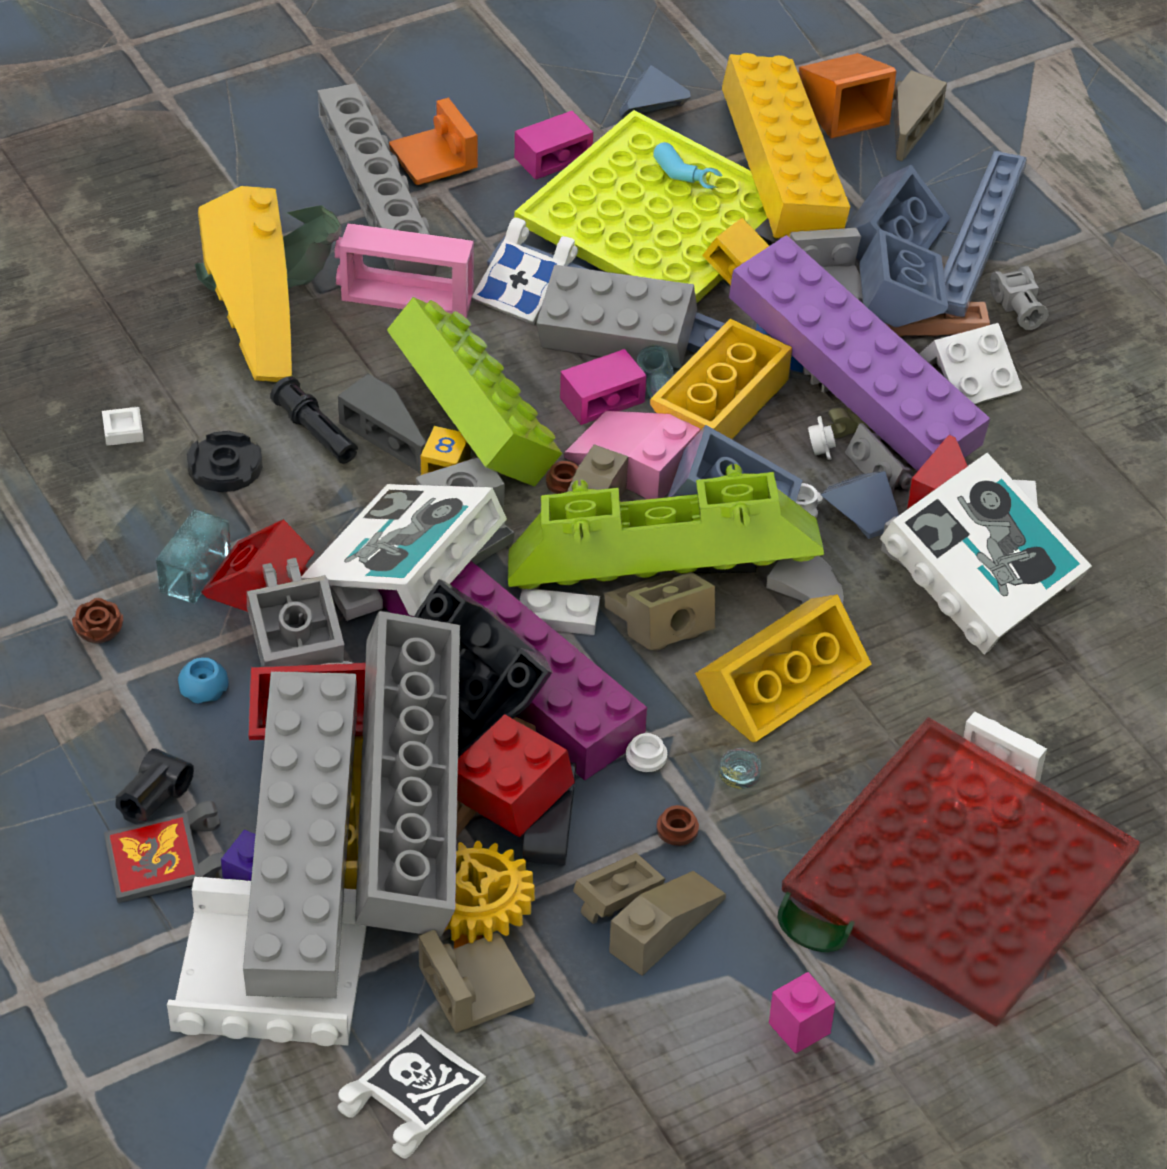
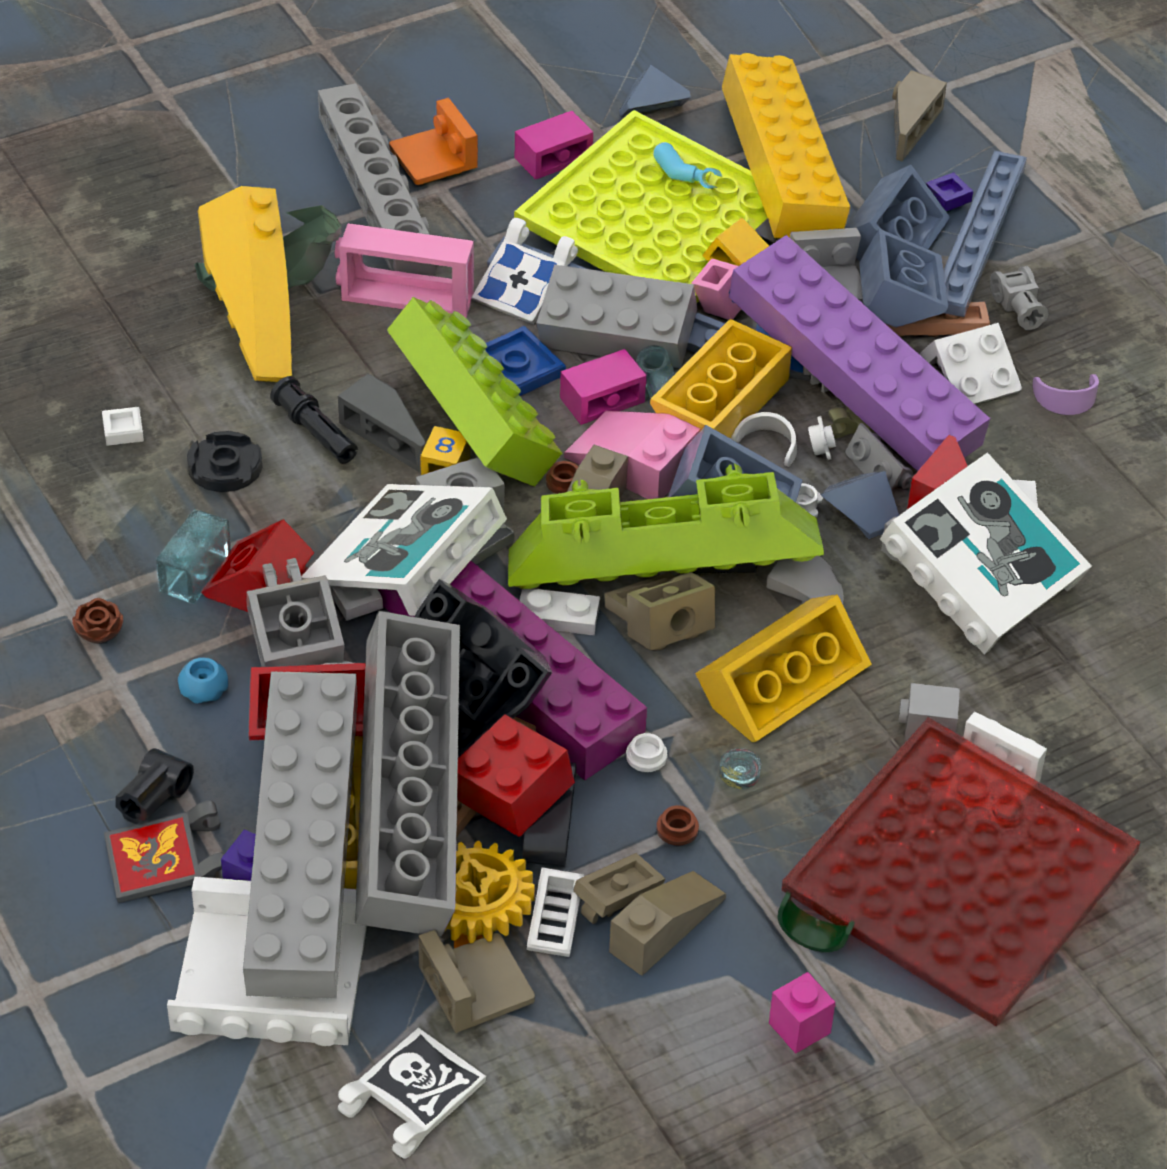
orange slope [798,53,896,139] -> none
none -> blue tile [485,326,566,396]
none -> white slope [527,868,584,957]
none -> bright pink brick [692,259,741,320]
none -> white helmet [731,412,797,467]
none -> light grey brick [898,683,960,746]
none -> dark purple plate [926,172,973,211]
none -> lavender helmet [1033,374,1099,415]

